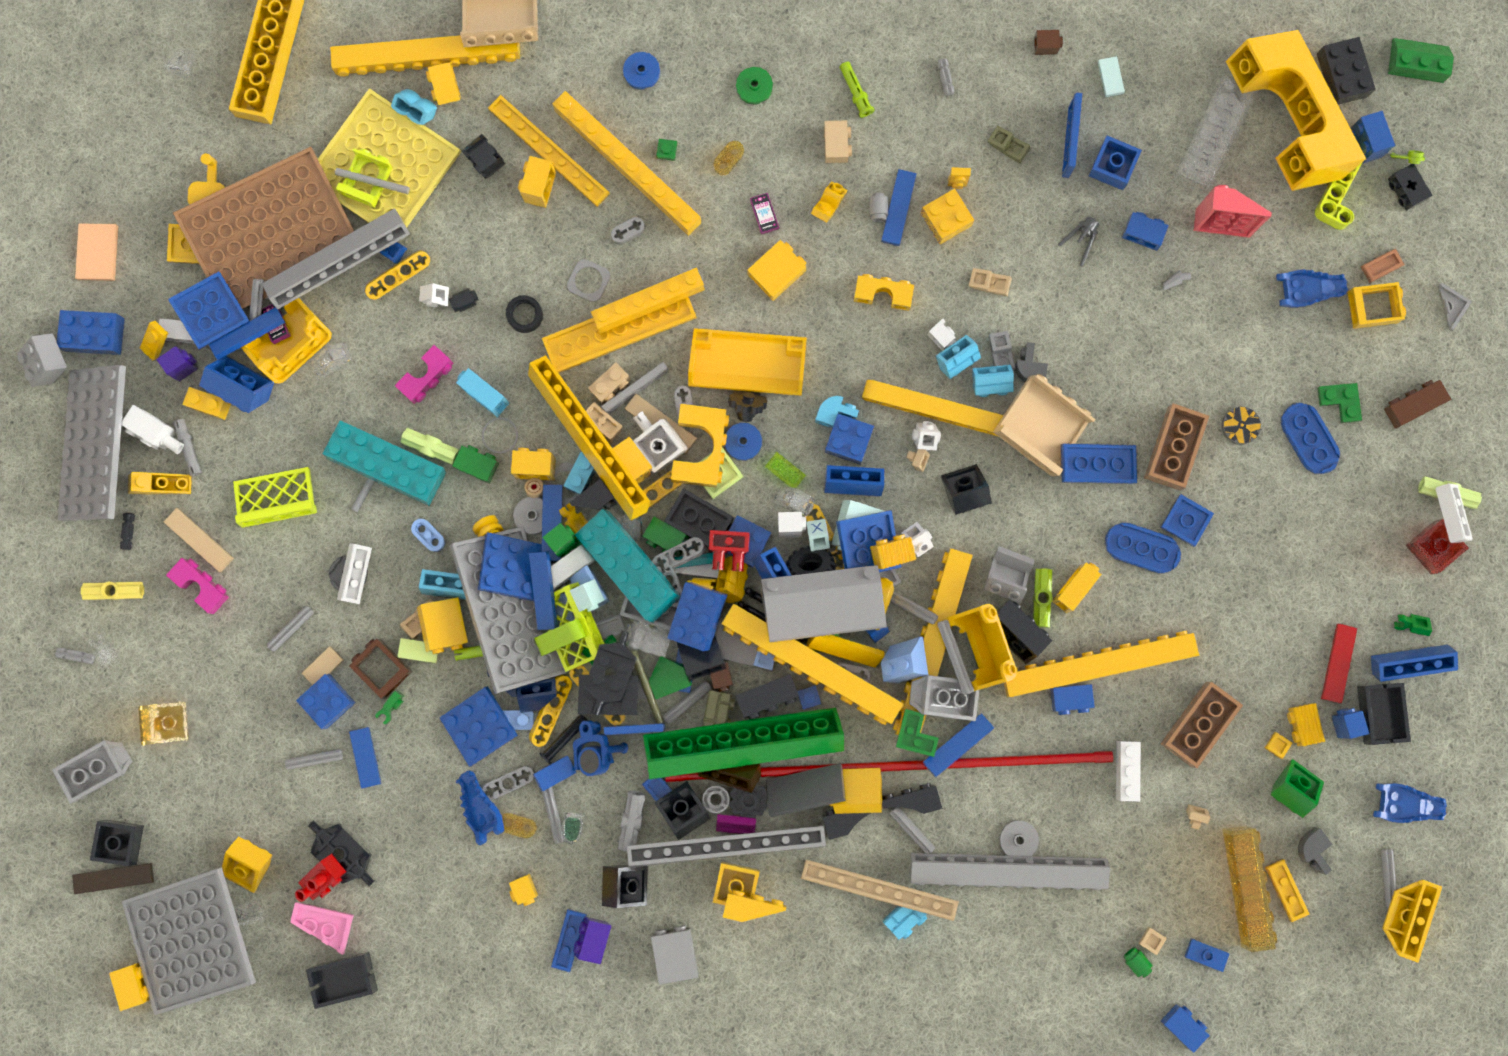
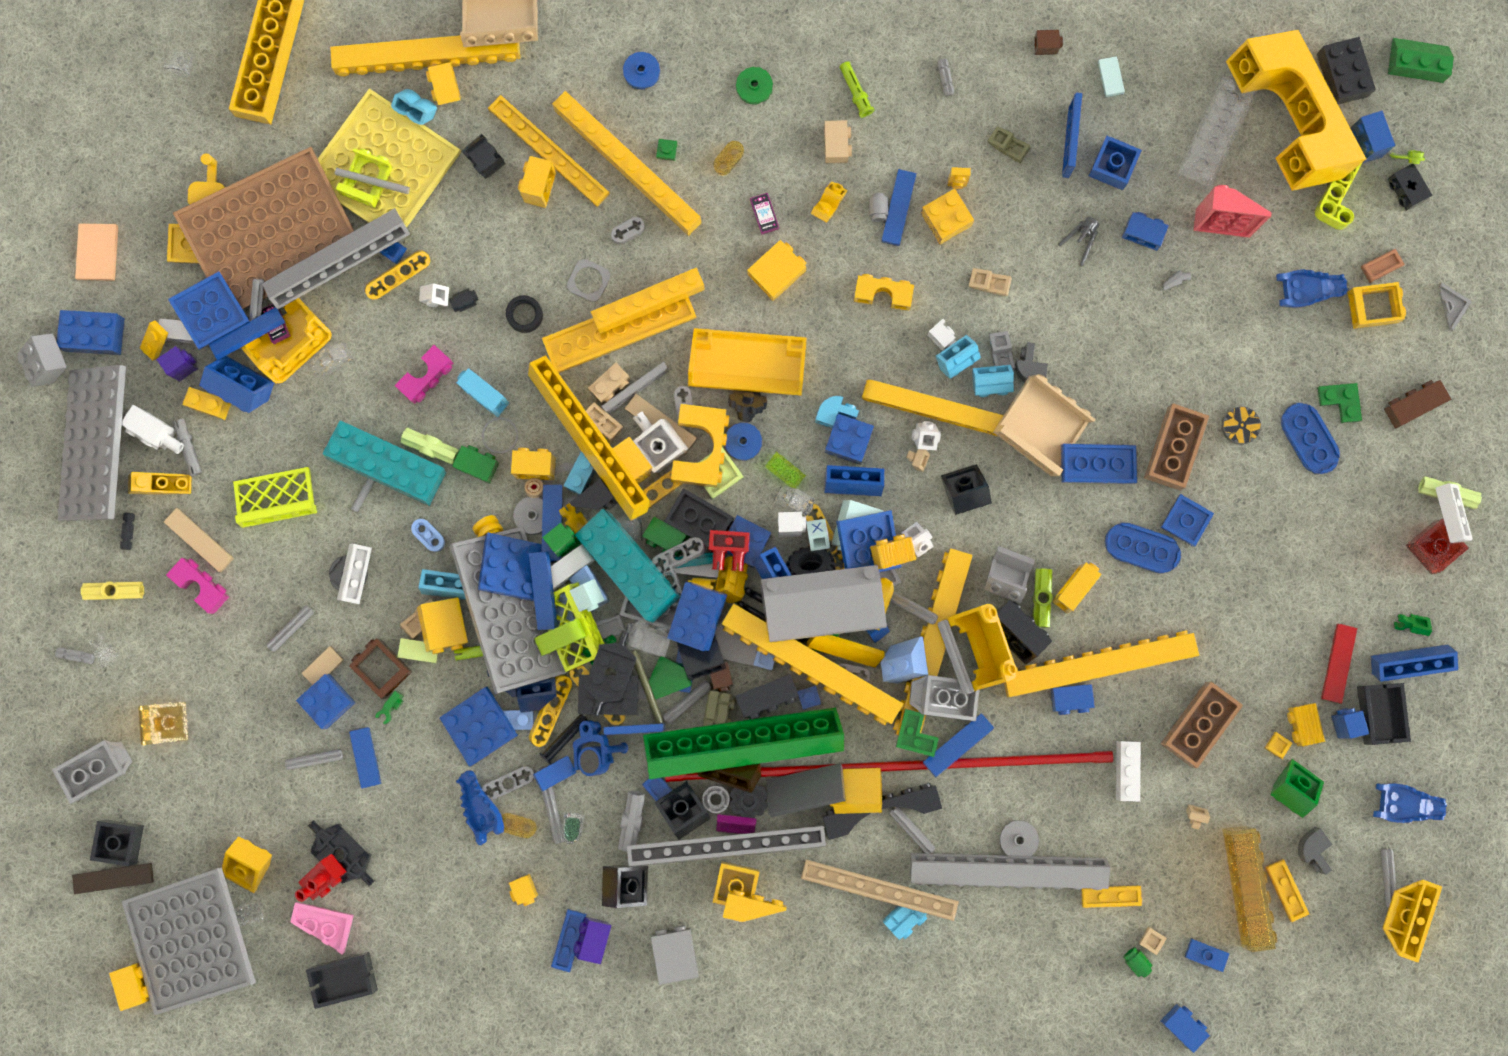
none -> yellow tile [1081,885,1142,908]

